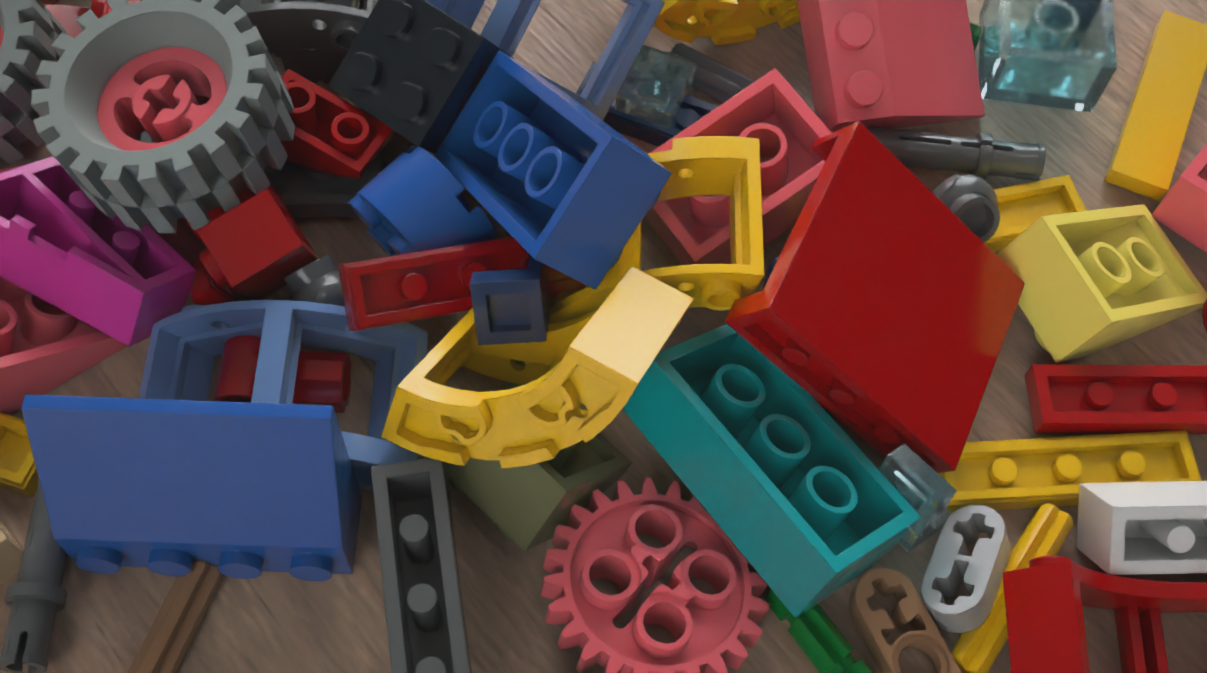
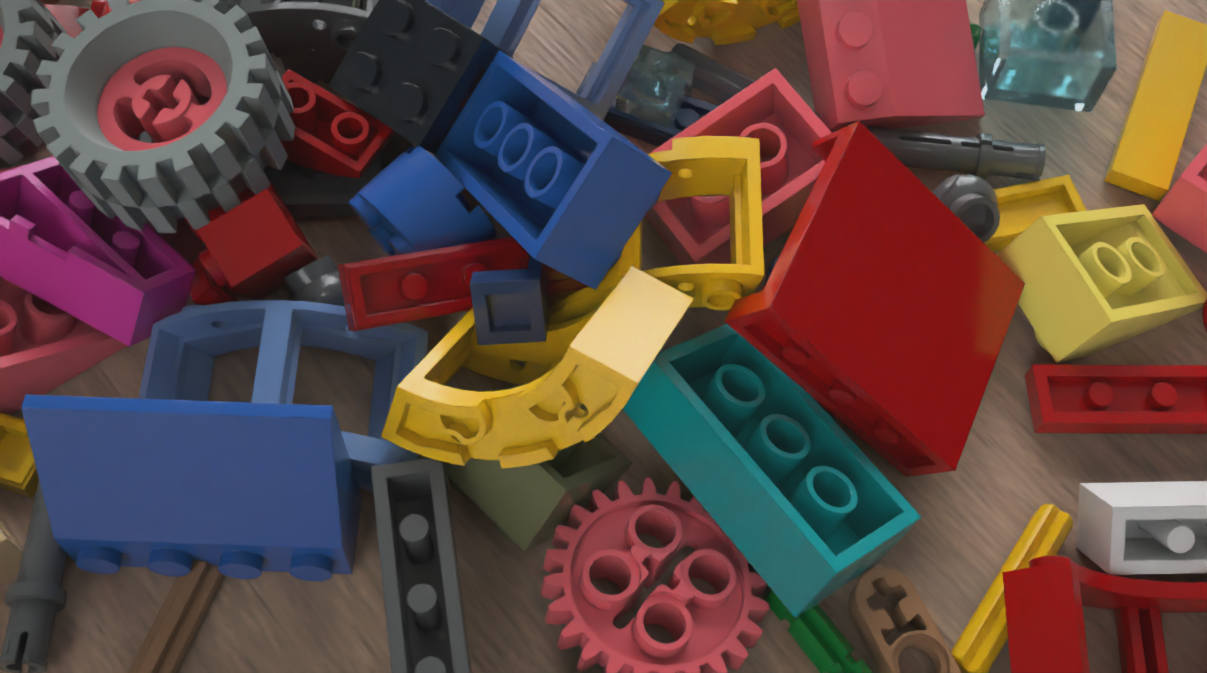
red piece [213,336,351,413] -> none
clear light blue bracket [879,443,957,553] -> none
light grey beam [921,505,1011,633] -> none
yellow tile [932,430,1202,513] -> none

